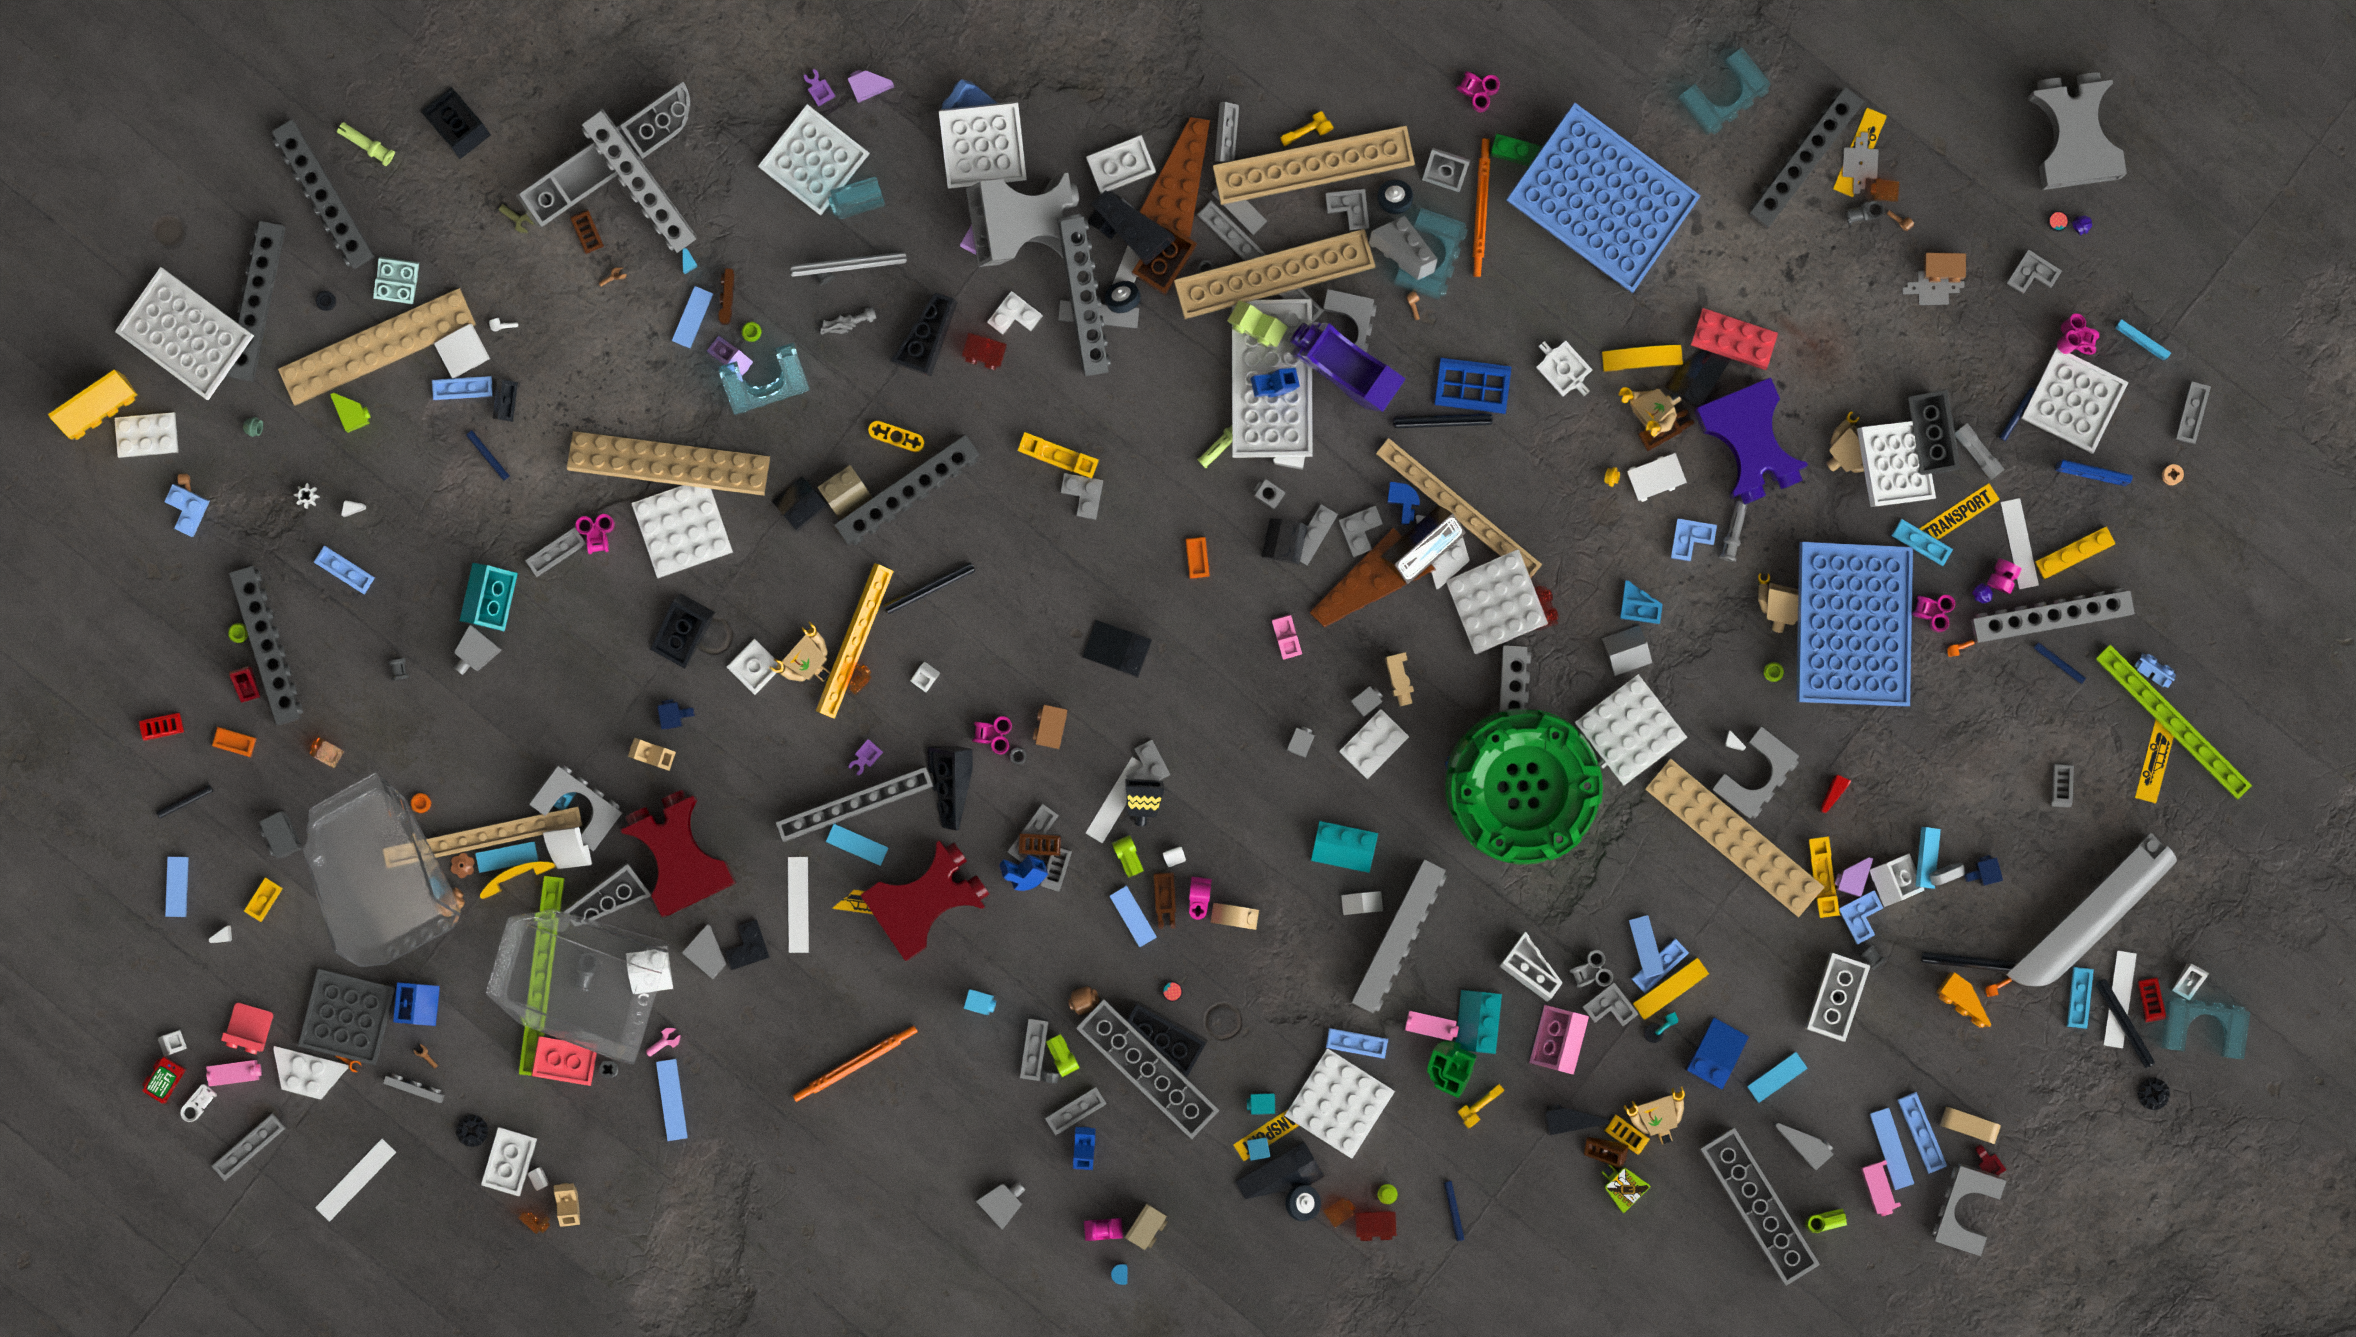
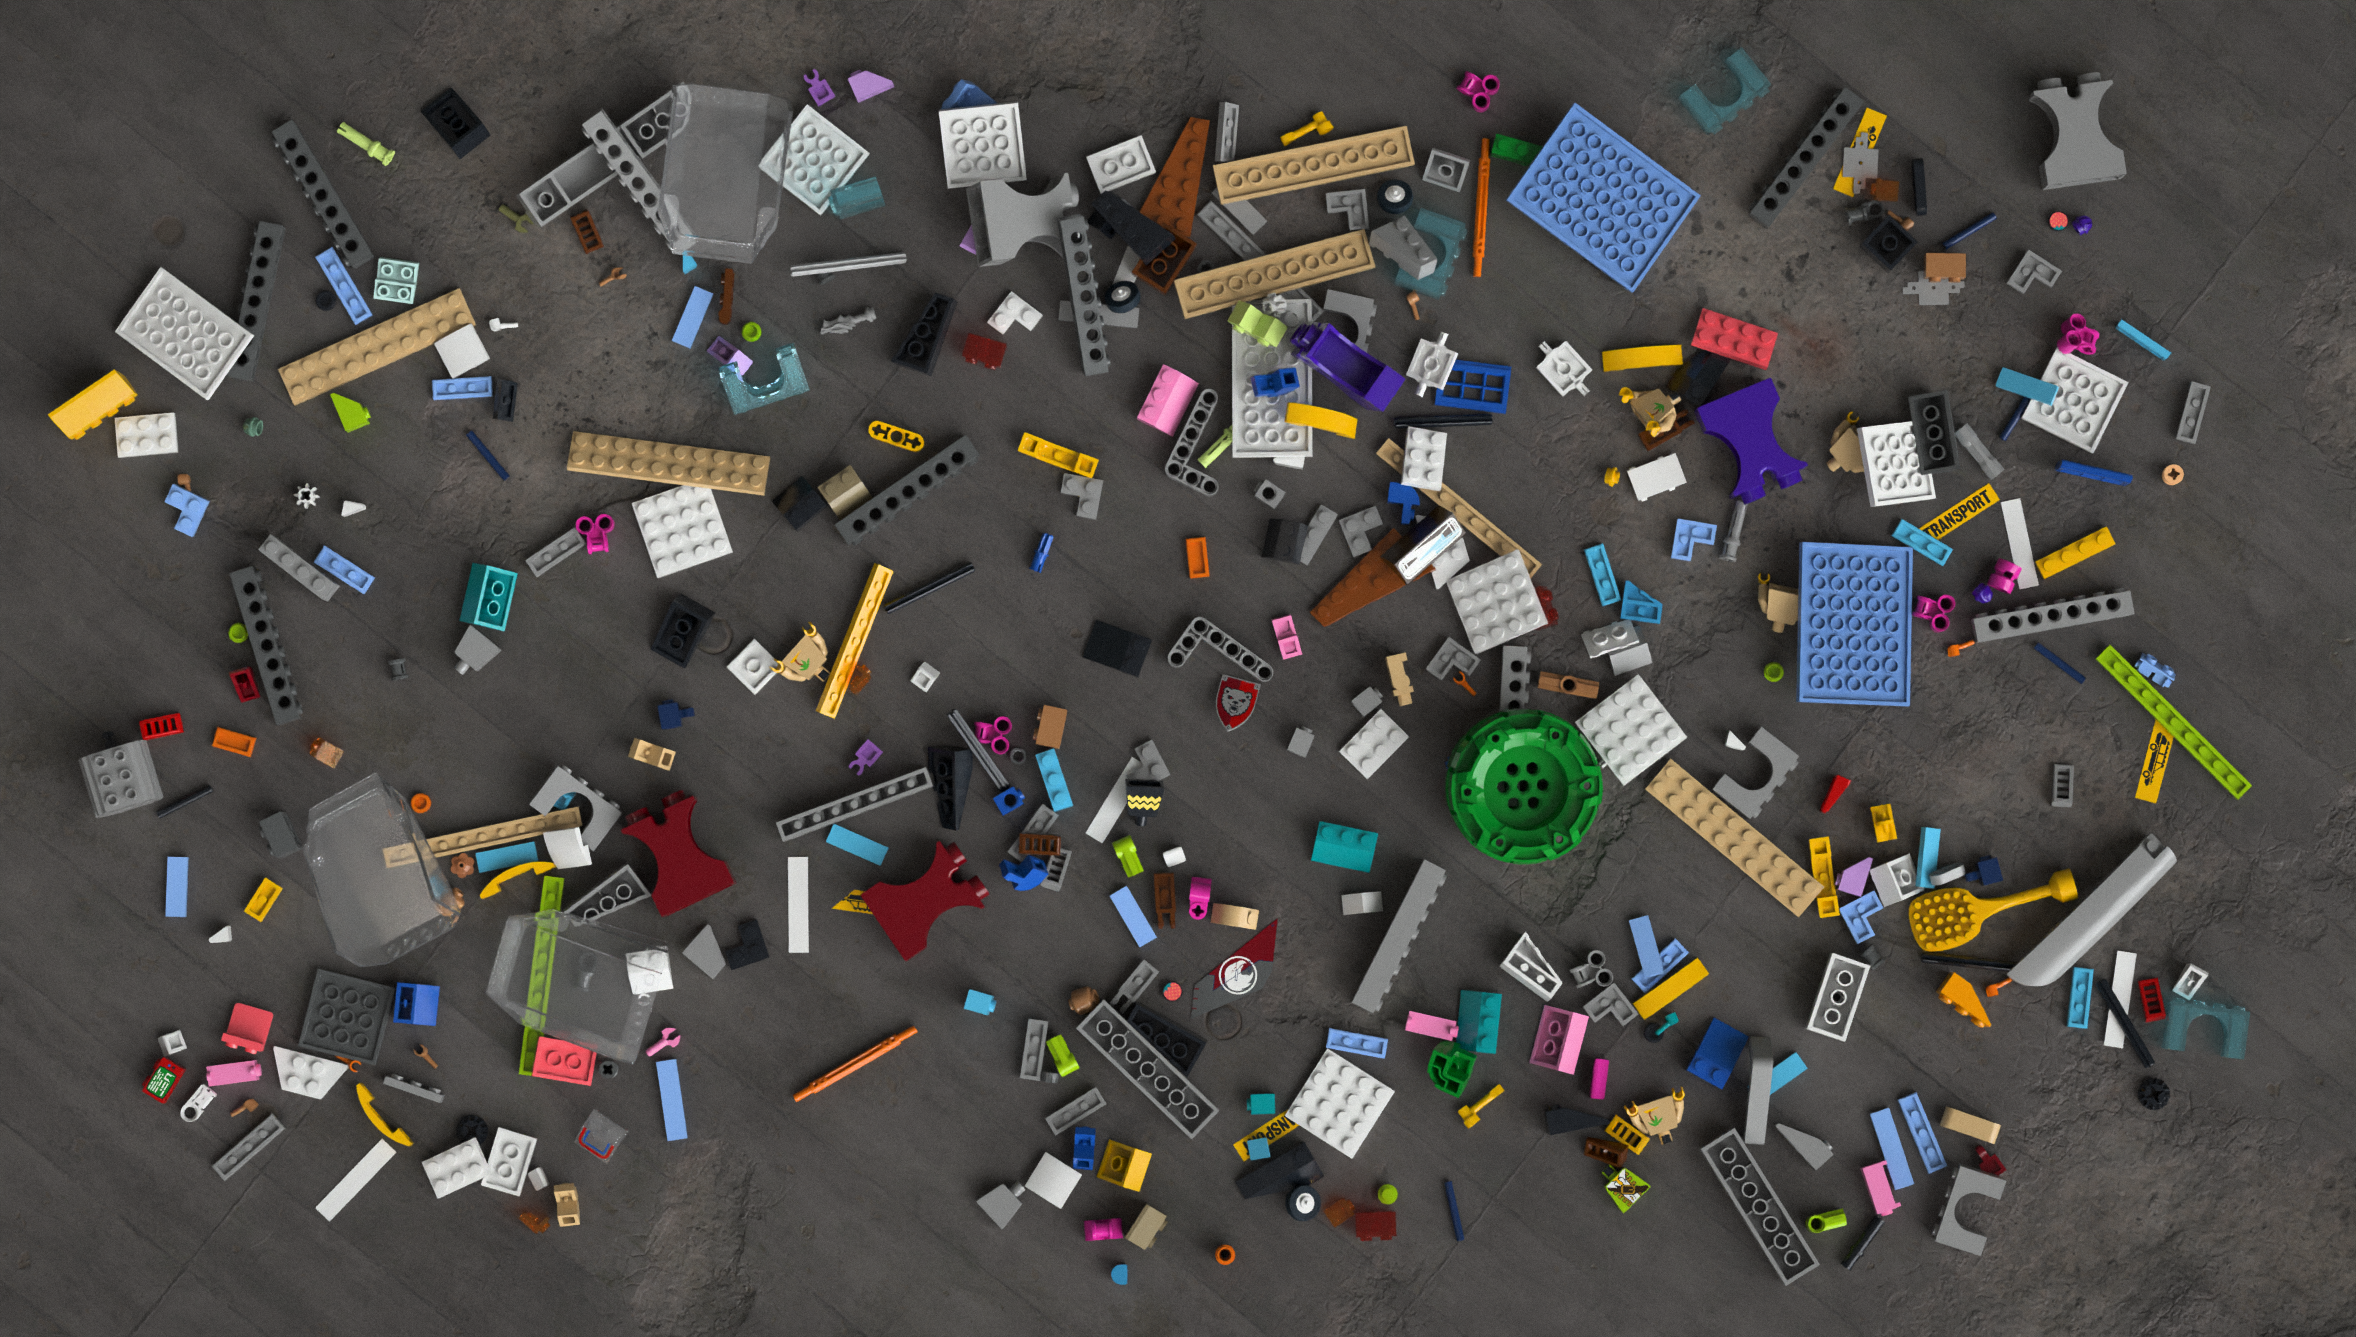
none -> light grey piece [78,731,163,818]
none -> medium nougat hand [230,1099,259,1117]
none -> light grey arch [258,534,340,602]
none -> light blue tile [315,247,373,325]
none -> yellow slope [356,1083,414,1146]
none -> white plate [422,1138,492,1199]
none -> clear slope [574,1109,629,1164]
none -> clear windscreen [658,83,793,264]
none -> axle [947,709,1010,792]
none -> blue brick [993,786,1025,816]
none -> white slope [1025,1152,1082,1209]
none -> blue axle [1029,533,1053,573]
none -> medium azure brick [1035,749,1073,812]
none -> yellow slope [1097,1139,1152,1192]
none -> light grey hinge [1110,960,1159,1014]
none -> bright pink slope [1137,364,1199,437]
none -> light grey beam [1165,389,1219,497]
none -> light grey beam [1168,617,1273,682]
none -> sticker [1191,918,1278,1019]
none -> orange brick [1215,1244,1235,1265]
none -> shield [1216,674,1261,732]
none -> white gear [1262,292,1286,318]
none -> yellow slope [1285,402,1358,439]
none -> white plate [1401,426,1447,491]
none -> white plate [1406,332,1458,397]
none -> light grey plate [1426,637,1481,681]
none -> orange hand [1453,672,1477,697]
none -> medium nougat piece [1537,671,1599,699]
none -> white piece [1581,620,1639,658]
none -> medium azure tile [1584,544,1621,606]
none -> dark pink slope [1589,1058,1609,1100]
none -> light grey beam [1743,1036,1773,1145]
none -> black pin [1840,1215,1886,1271]
none -> black brick [1860,215,1918,273]
none -> yellow hips [1870,804,1897,843]
none -> yellow piece [1909,868,2078,952]
none -> black beam [1912,158,1927,216]
none -> dark blue bar [1942,212,1997,250]
none -> medium azure tile [1995,367,2059,406]

